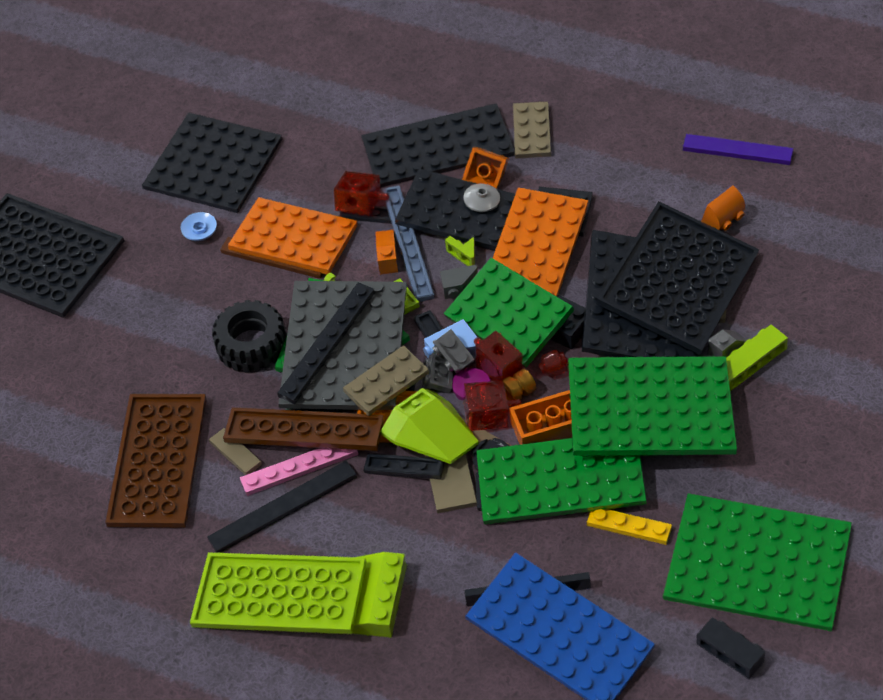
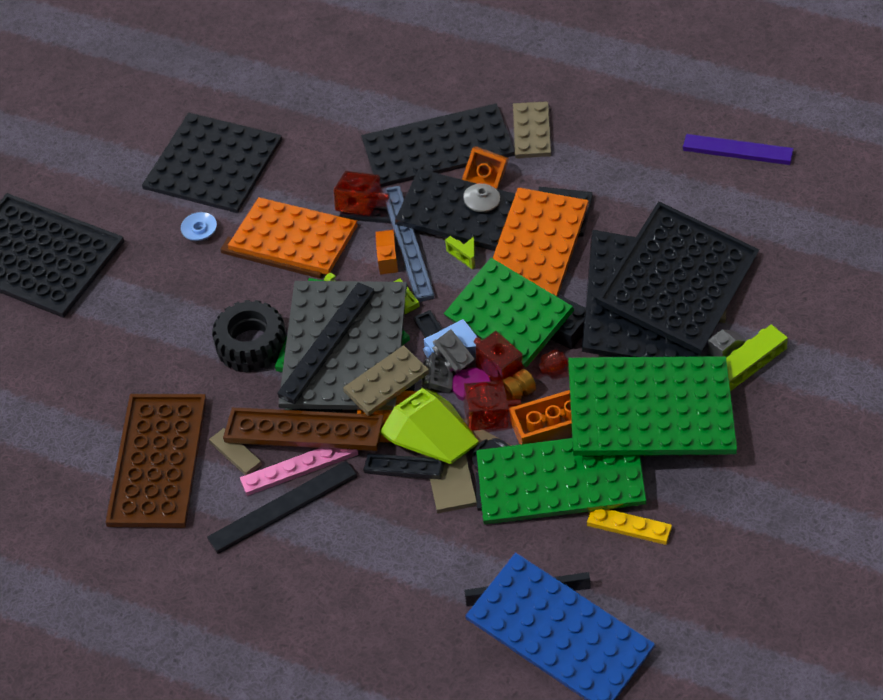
lime plate [190,553,367,634] -> none
lime slope [352,552,407,638] -> none
dark grey slope [440,265,478,299] -> none
green plate [663,493,852,631] -> none
black brick [697,617,765,679] -> none
orange brick [701,185,745,231] -> none

